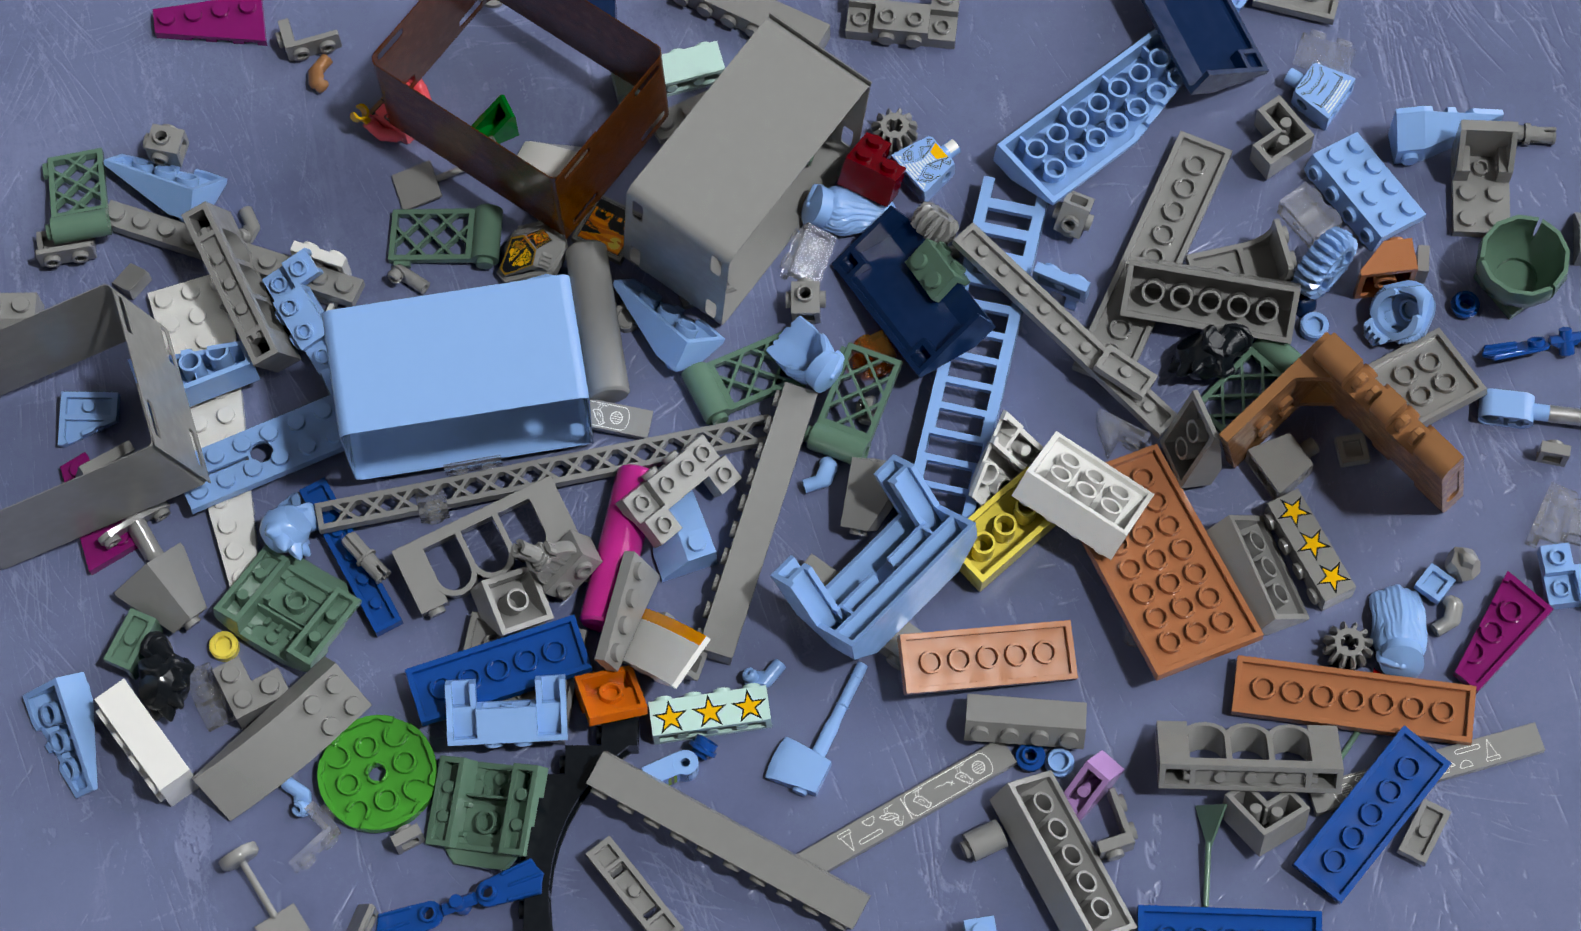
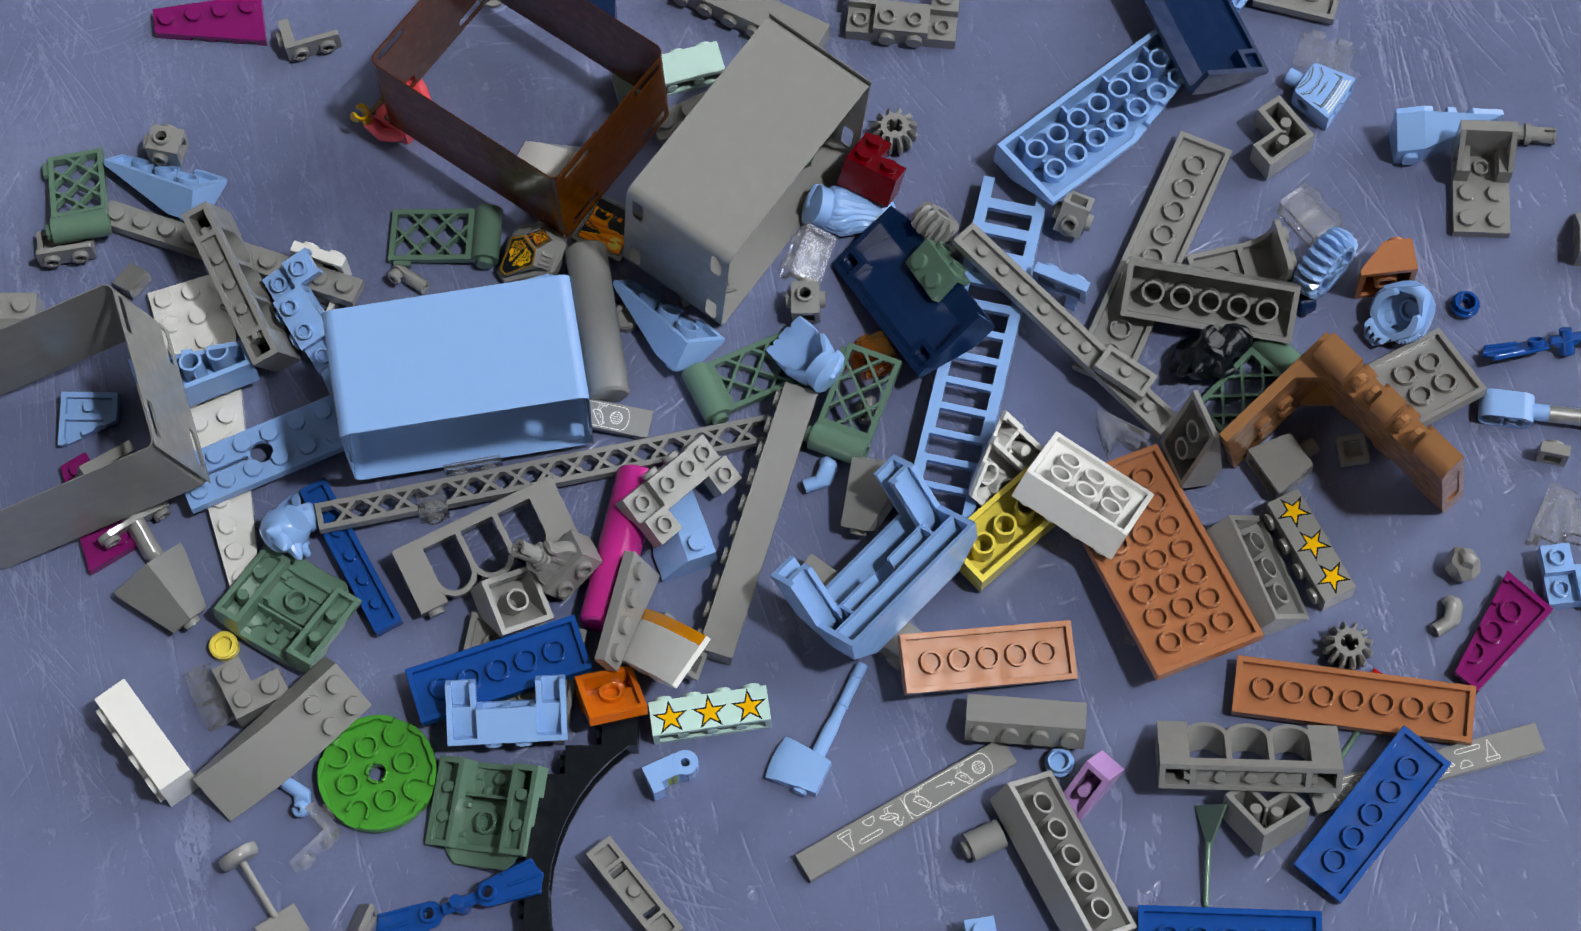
light blue wedge [22,672,98,798] -> none
sand green panel [103,608,163,680] -> none
black head [138,631,195,722] -> none
light grey arm [239,206,260,244] -> none
medium nougat arm [308,54,333,93] -> none
light grey axle [341,532,391,584] -> none
light grey plate [390,823,425,855] -> none
light grey piece [392,136,496,209] -> none
green slope [471,95,519,144] -> none
light grey brick [586,751,871,931] -> none
blue plate [689,734,718,760] -> none
light blue arm [742,659,786,688] -> none
light blue torso [891,136,961,203] -> none
blue plate [1015,745,1046,772] -> none
light grey bracket [1095,787,1138,862] -> none
light blue tile [1299,312,1329,342] -> none
light blue bracket [1304,132,1426,251] -> none
light blue hair [1369,584,1428,678] -> none
light grey plate [1396,798,1451,866] -> none
light blue plate [1413,563,1456,605] -> none
light grey plate [1414,245,1430,283] -> none
sand green plate [1473,215,1570,320] -> none

